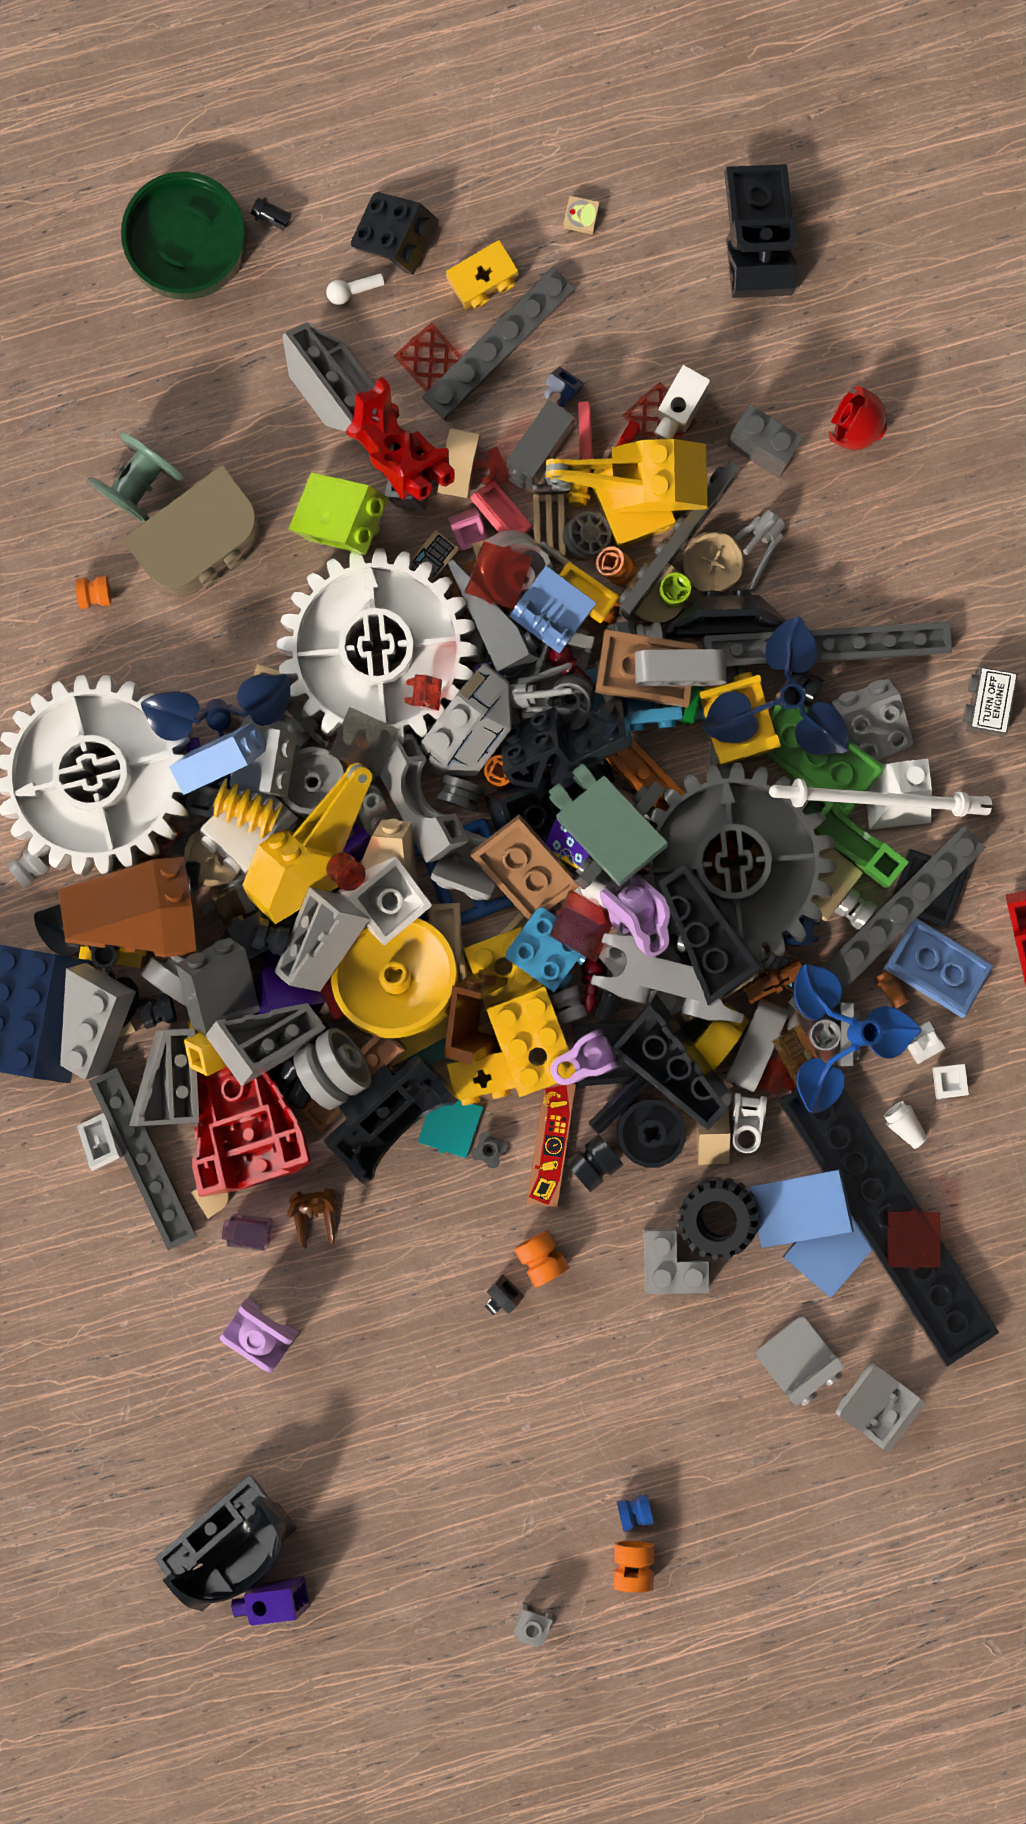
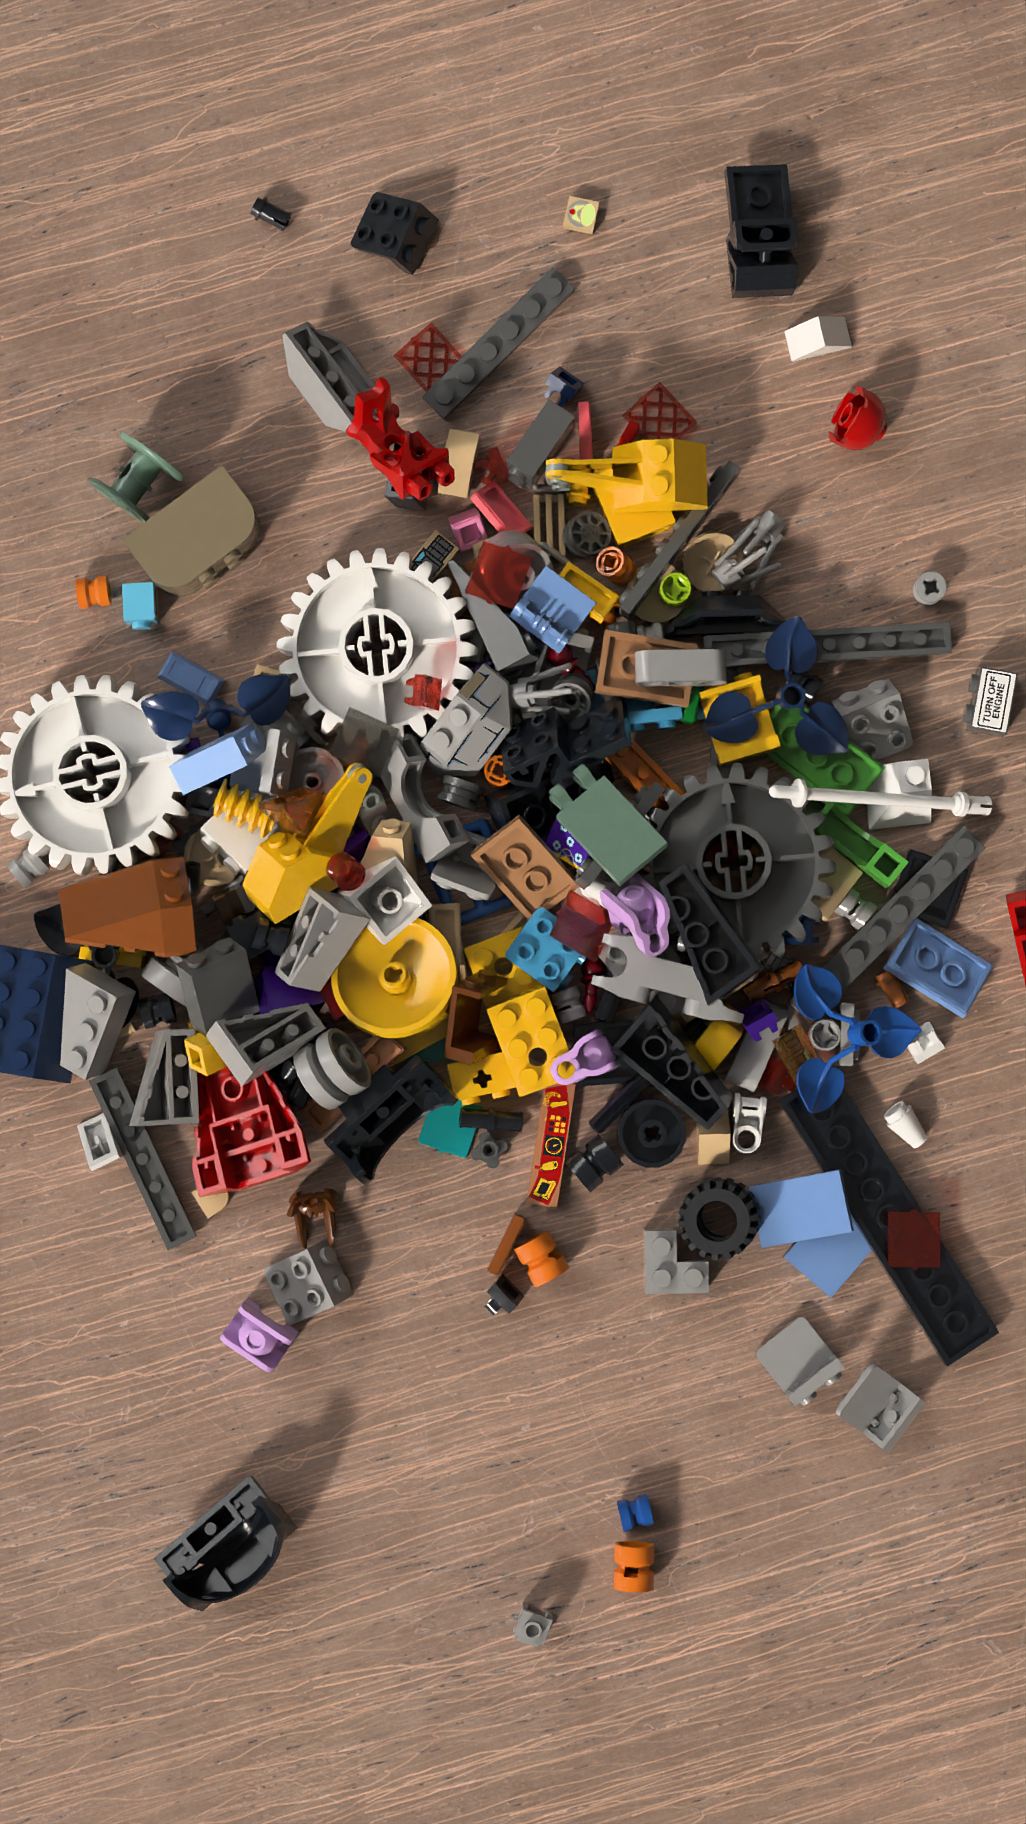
dark green piece [121,171,247,300] -> none
clear purple brick [222,1213,273,1251] -> none
dark purple torso [231,1575,310,1626] -> none
lime piece [288,472,389,555] -> none
white bar [326,273,384,305] -> none
yellow brick [446,240,518,310] -> none
white torso [654,365,710,439] -> none
dark grey brick [728,404,803,478] -> none
white plate [932,1064,969,1099] -> none
none -> medium azure brick [122,582,159,630]
none -> medium blue tile [157,651,226,705]
none -> clear orange slope [258,787,326,836]
none -> light grey bracket [264,1238,354,1324]
none -> black pin [459,1107,523,1133]
none -> dark orange tile [487,1213,525,1276]
none -> light grey plant [711,519,781,591]
none -> dark purple tile [739,998,778,1043]
none -> white slope [784,316,852,362]
none -> light grey wheel [913,571,947,605]

